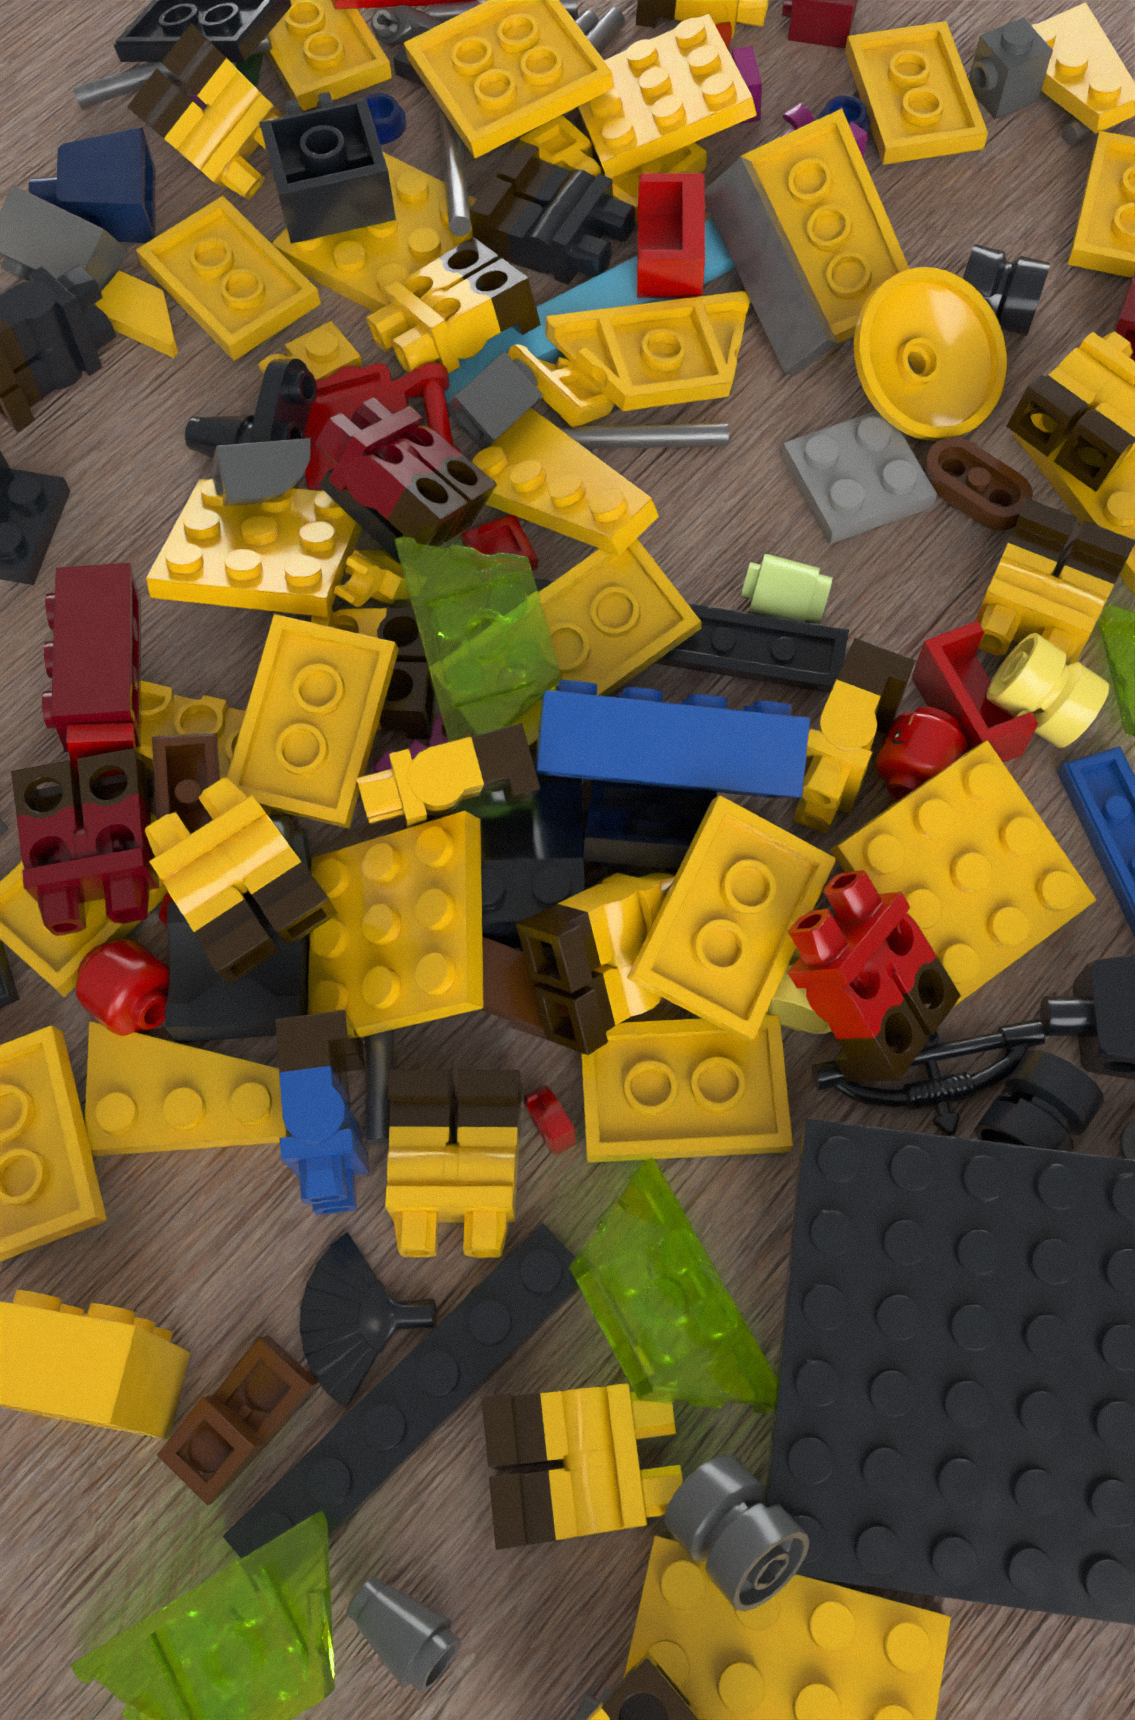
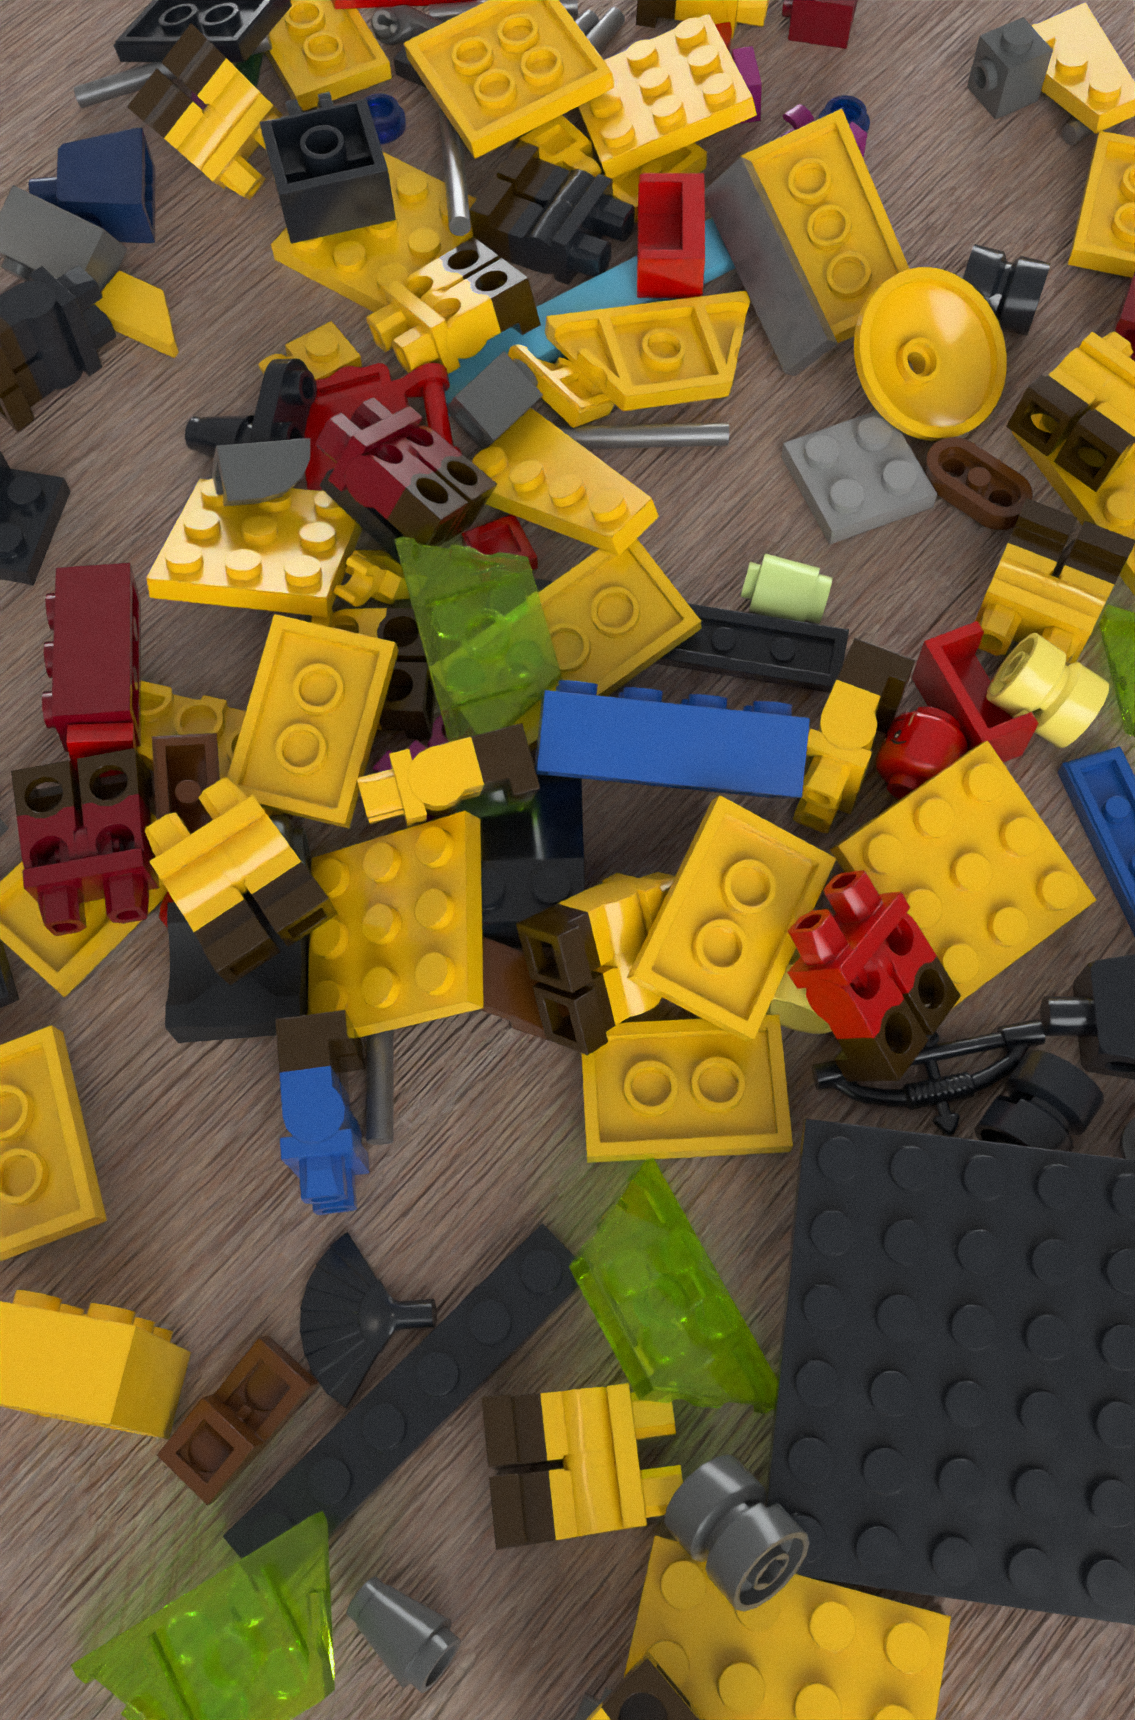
red head [76,939,170,1036] -> none
yellow wing [85,1021,291,1156] -> none
yellow plate [136,195,321,361] -> none
yellow hips [385,1070,523,1258] -> none
red tile [523,1085,576,1156] -> none
black plate [583,780,717,874] -> none
yellow plate [845,21,988,165] -> none

